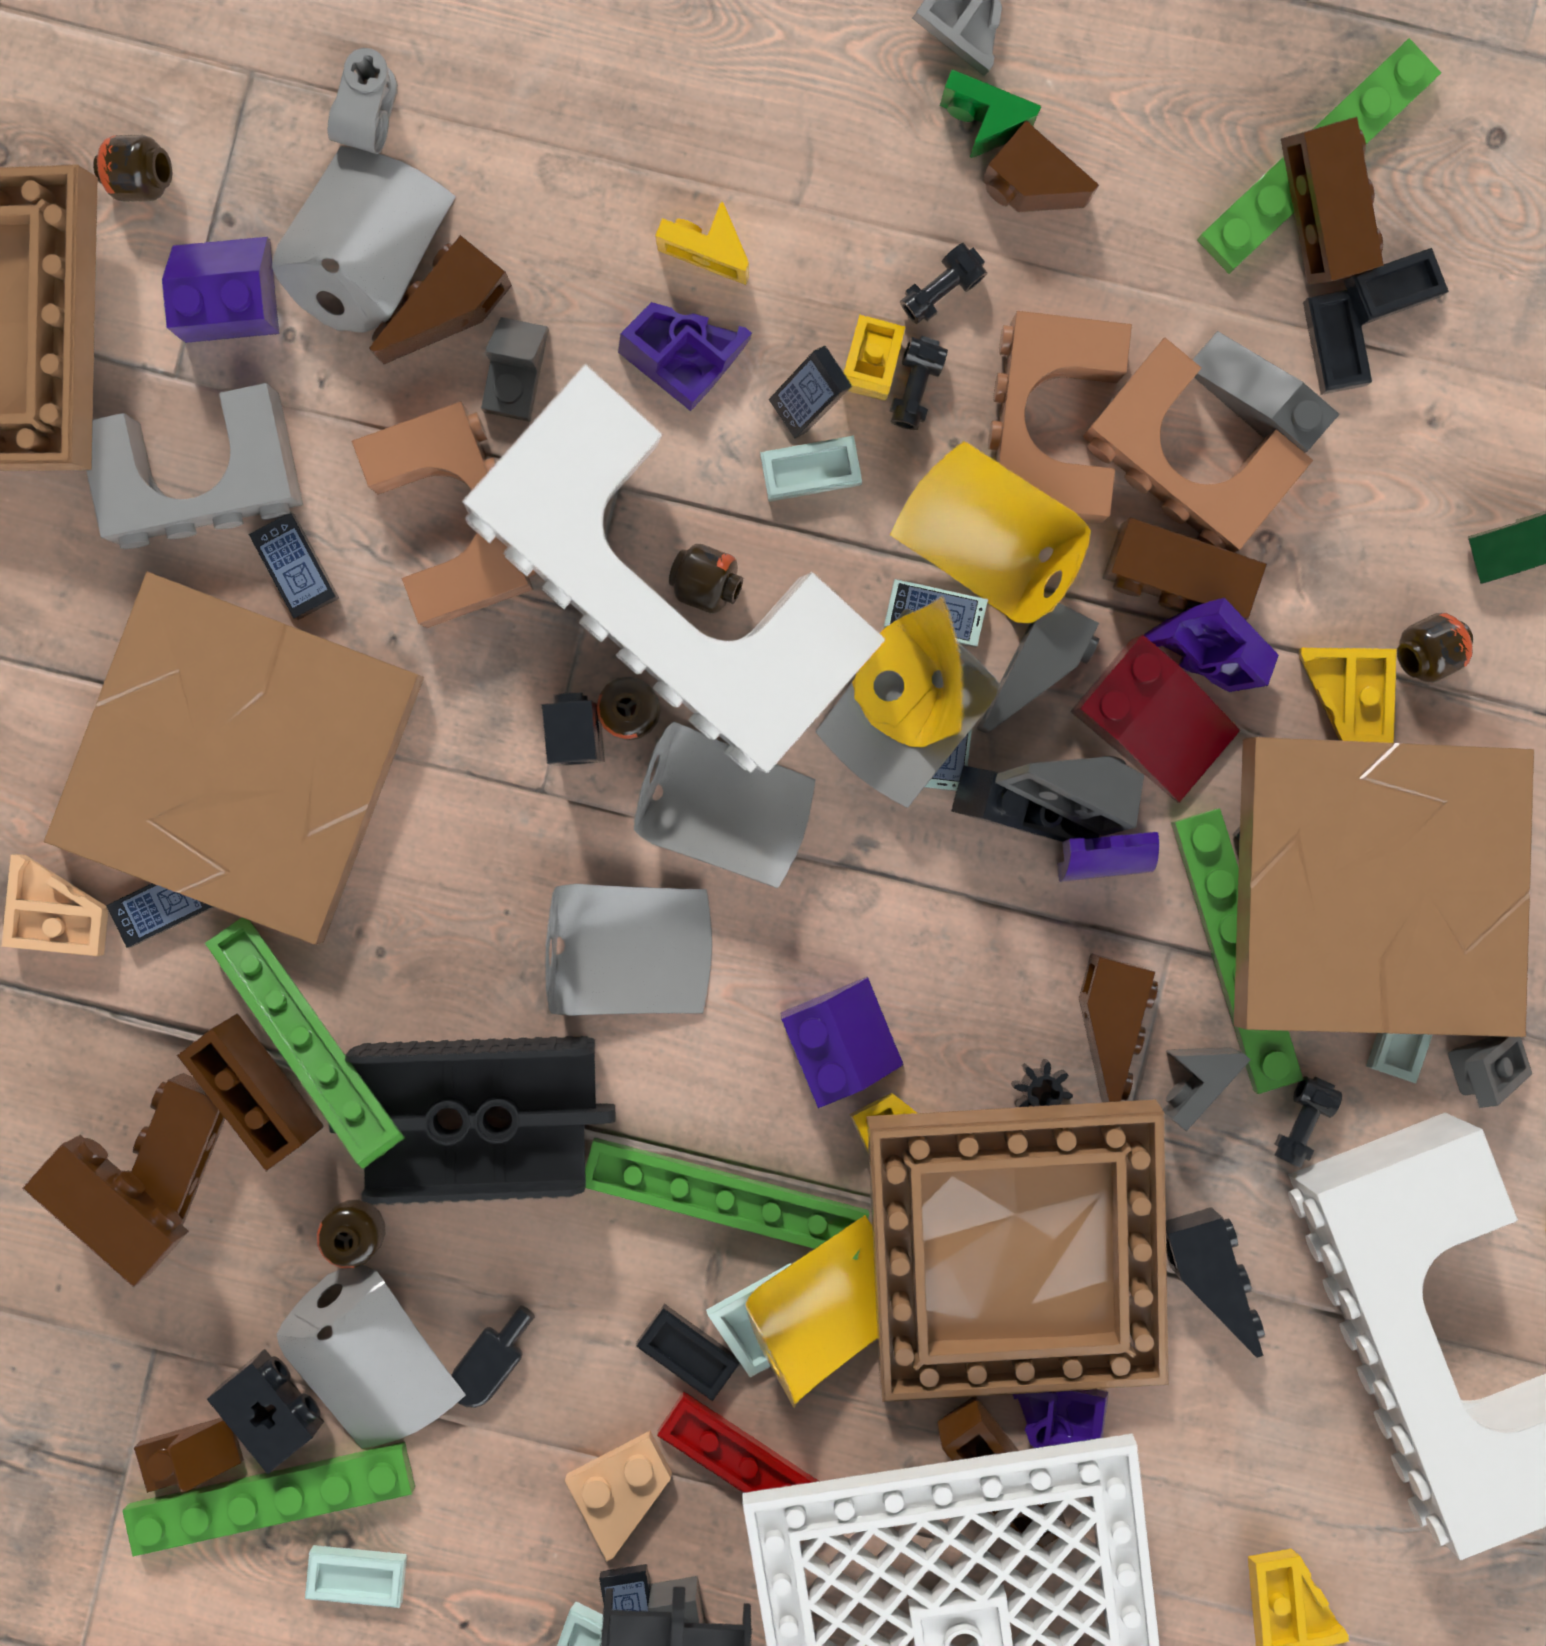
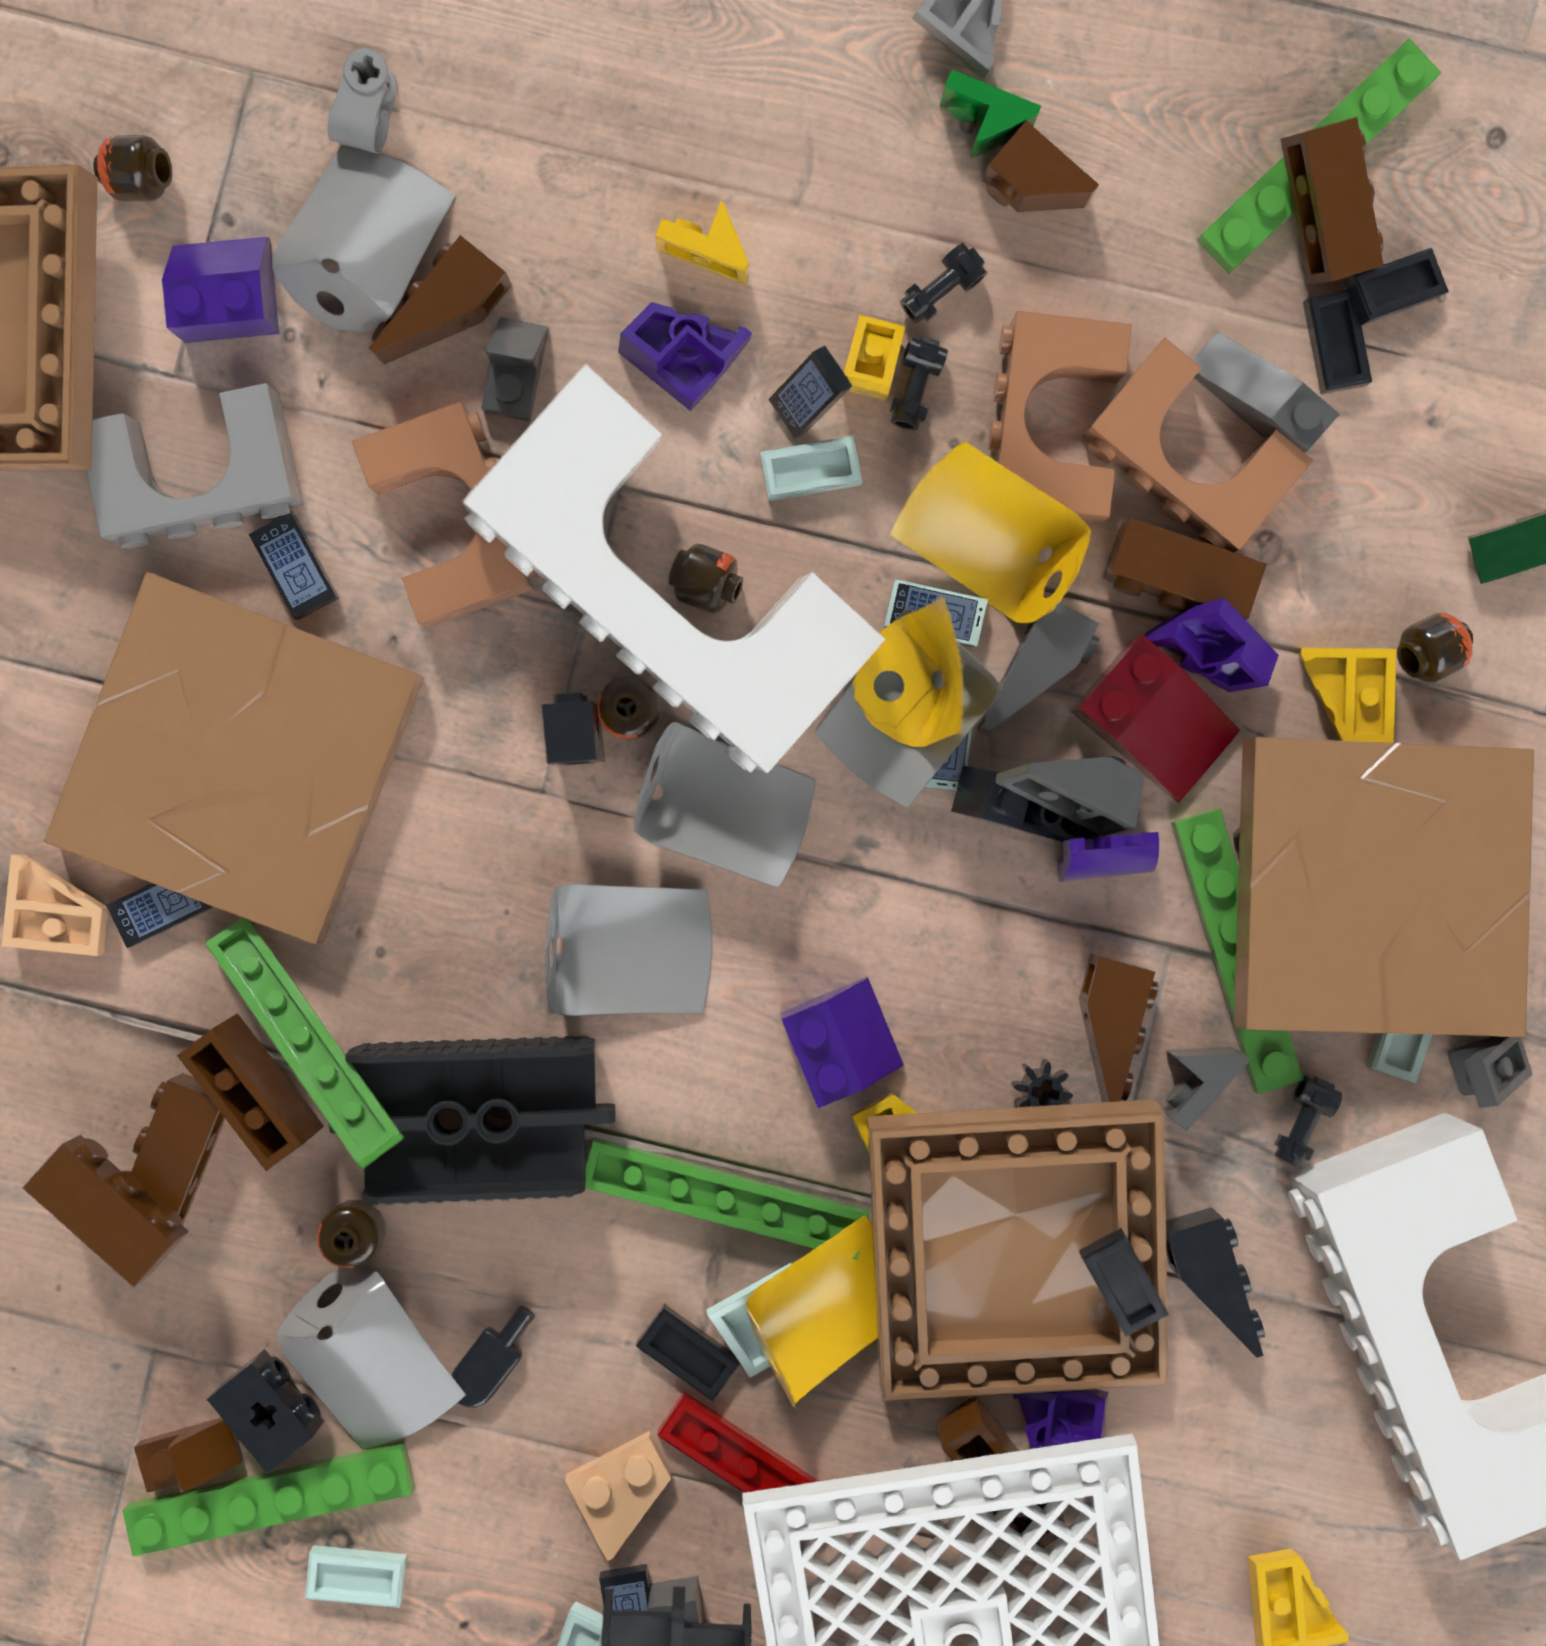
none -> black tile [1078,1228,1169,1337]

